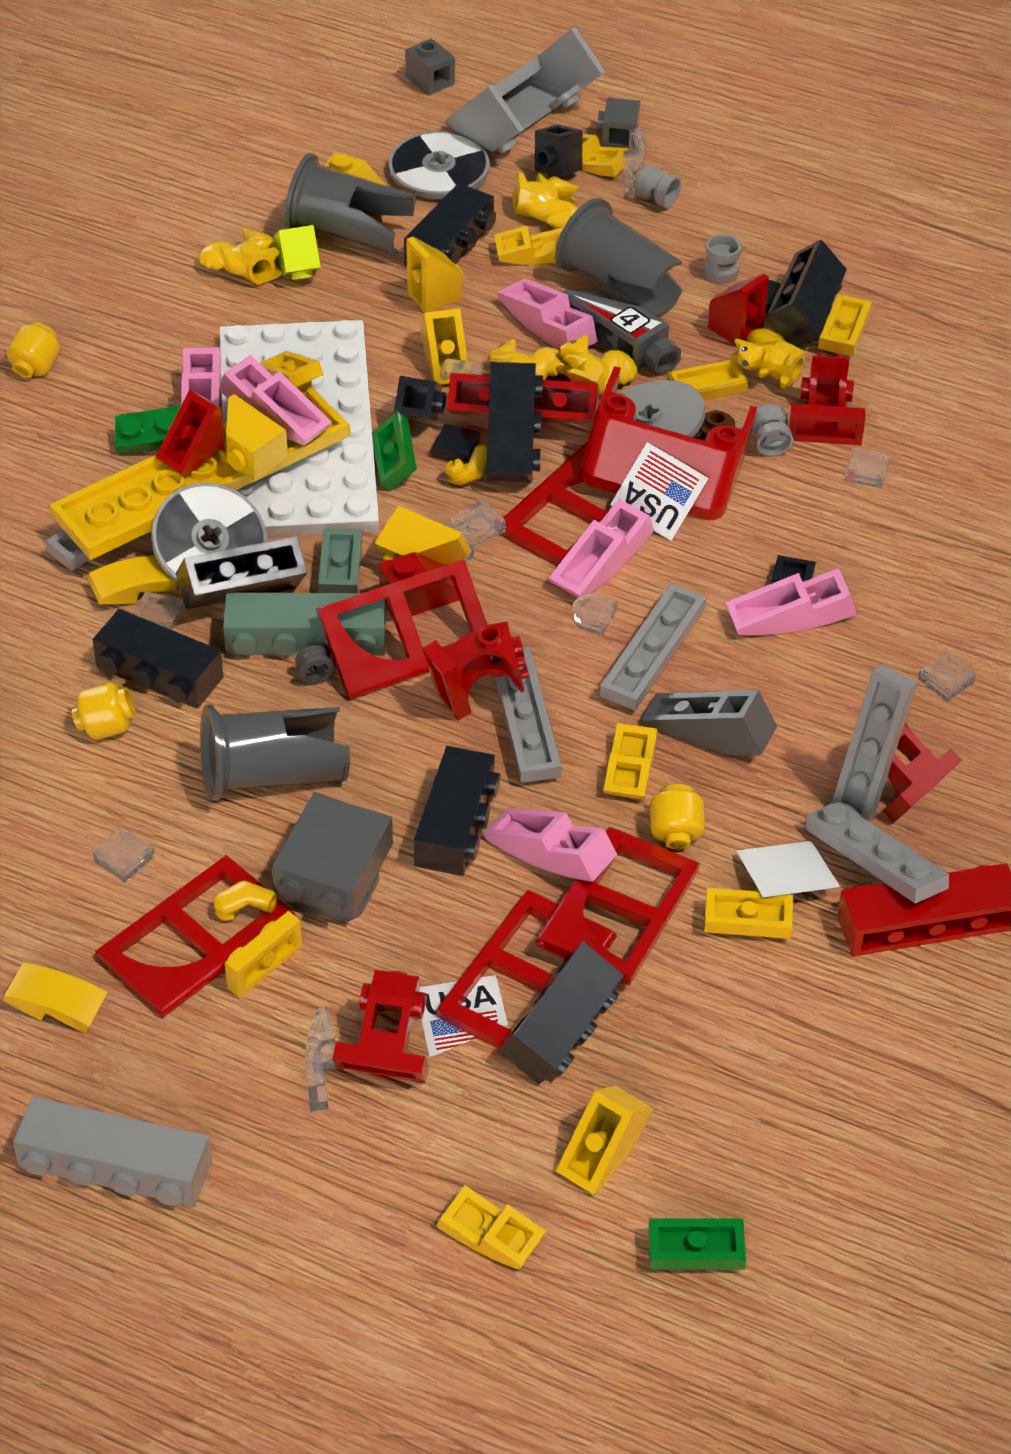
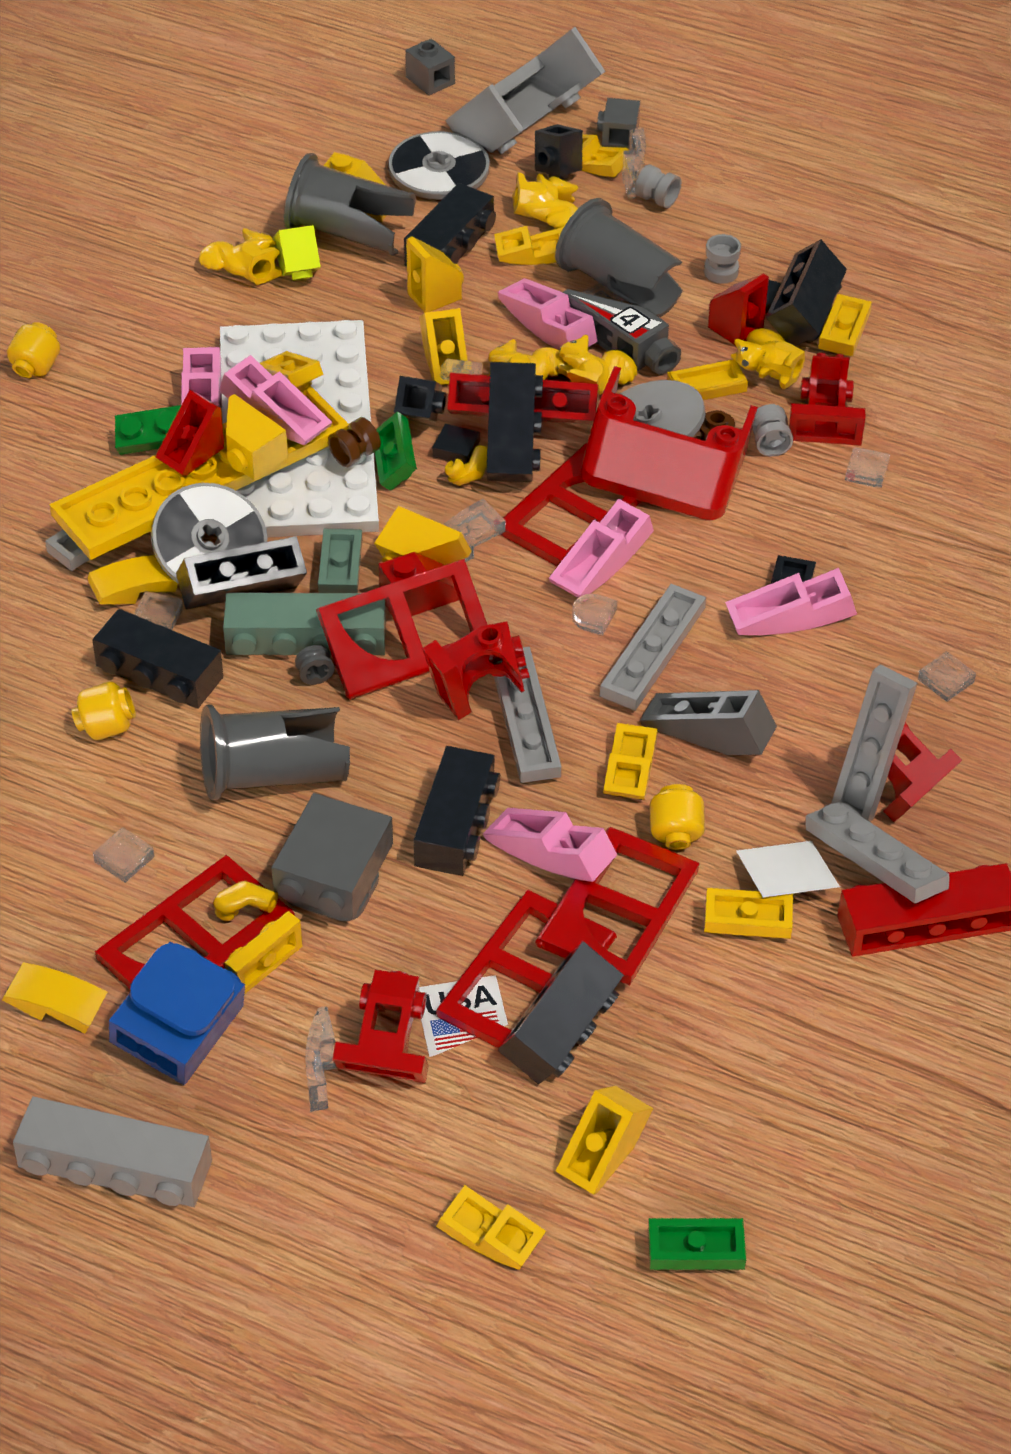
sticker [610,442,709,541] -> none
none -> blue brick [109,942,245,1086]
none -> reddish brown wheel [328,417,381,468]

